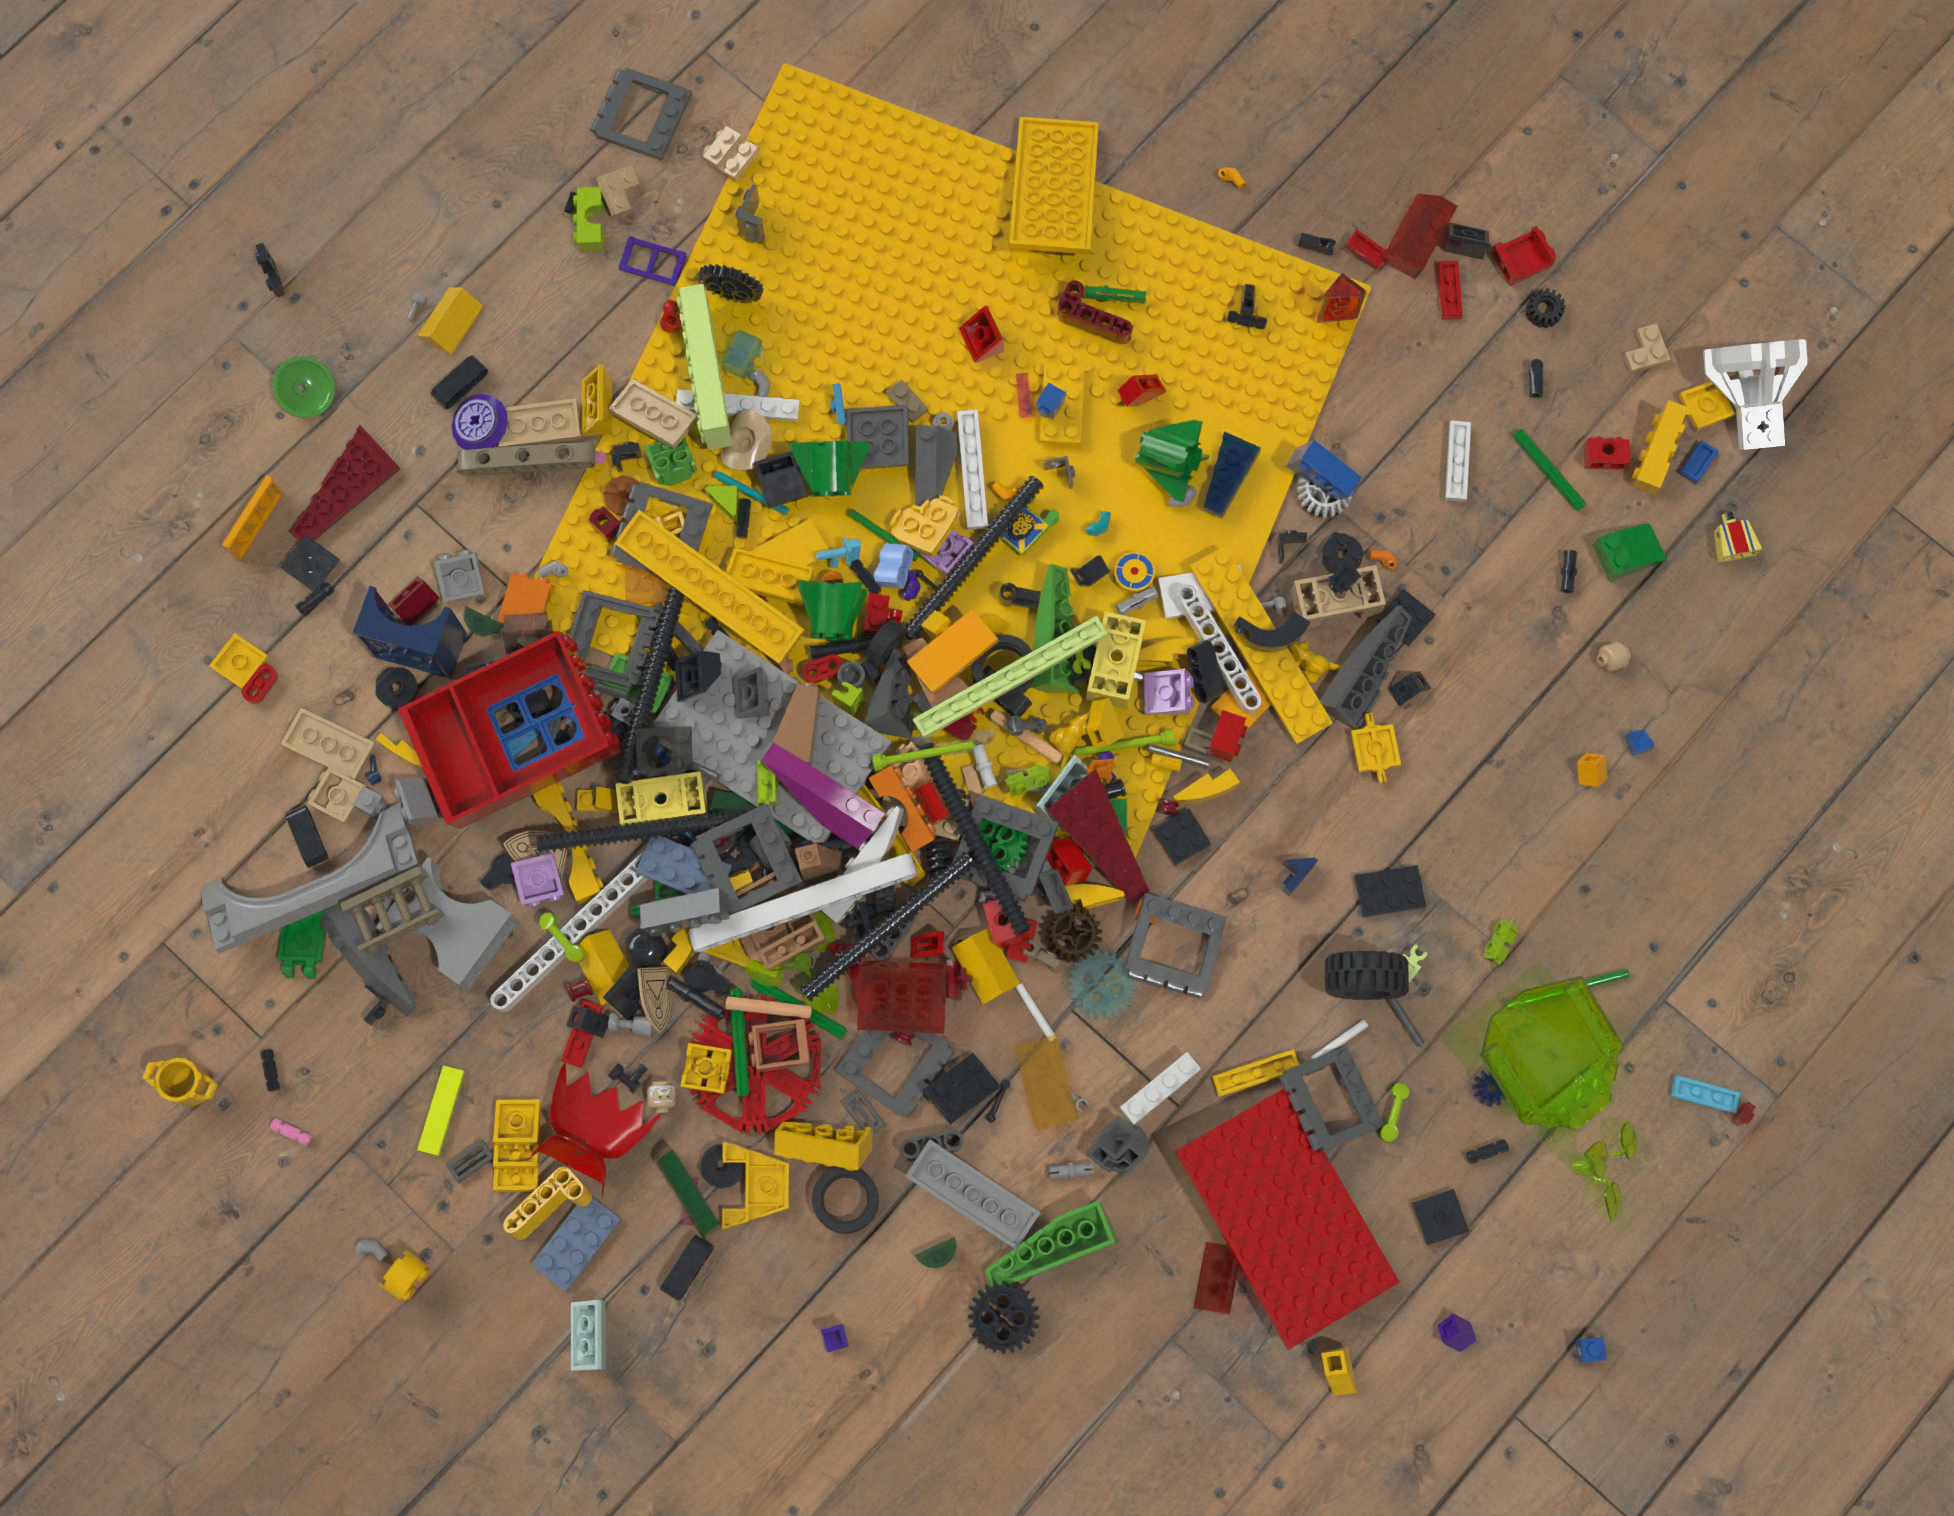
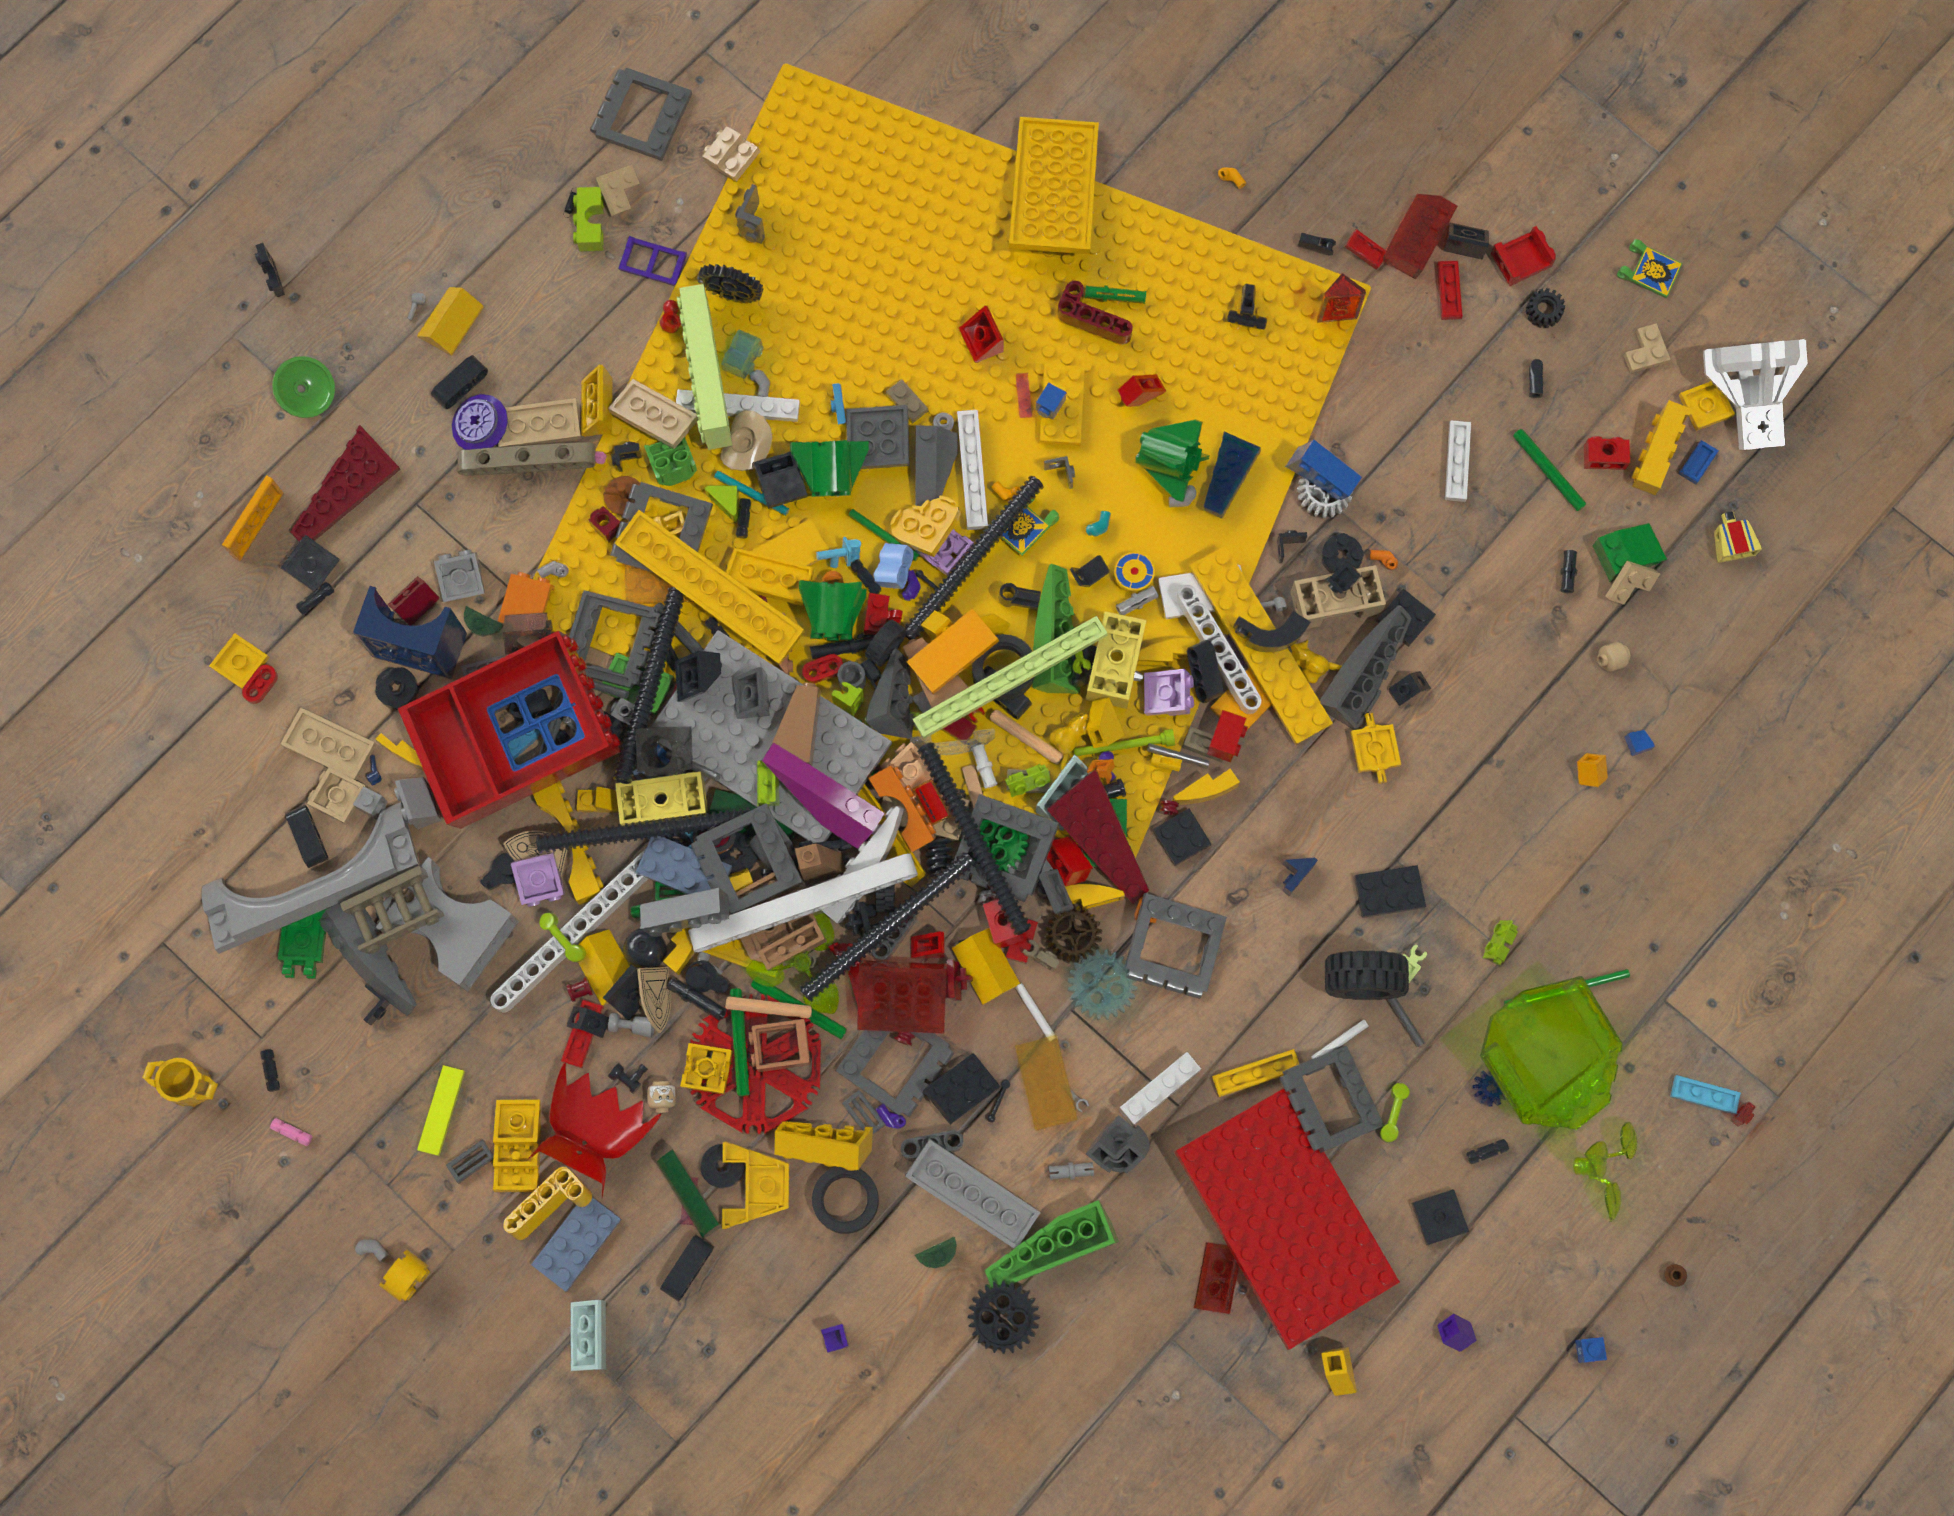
lime piece [872,741,975,772] -> none
dark grey bar [1007,715,1047,736] -> none
none -> dark purple arm [875,1104,906,1129]
none -> tan plate [1606,561,1660,604]
none -> flag [1617,239,1682,298]
none -> reddish brown plate [1664,1264,1687,1287]

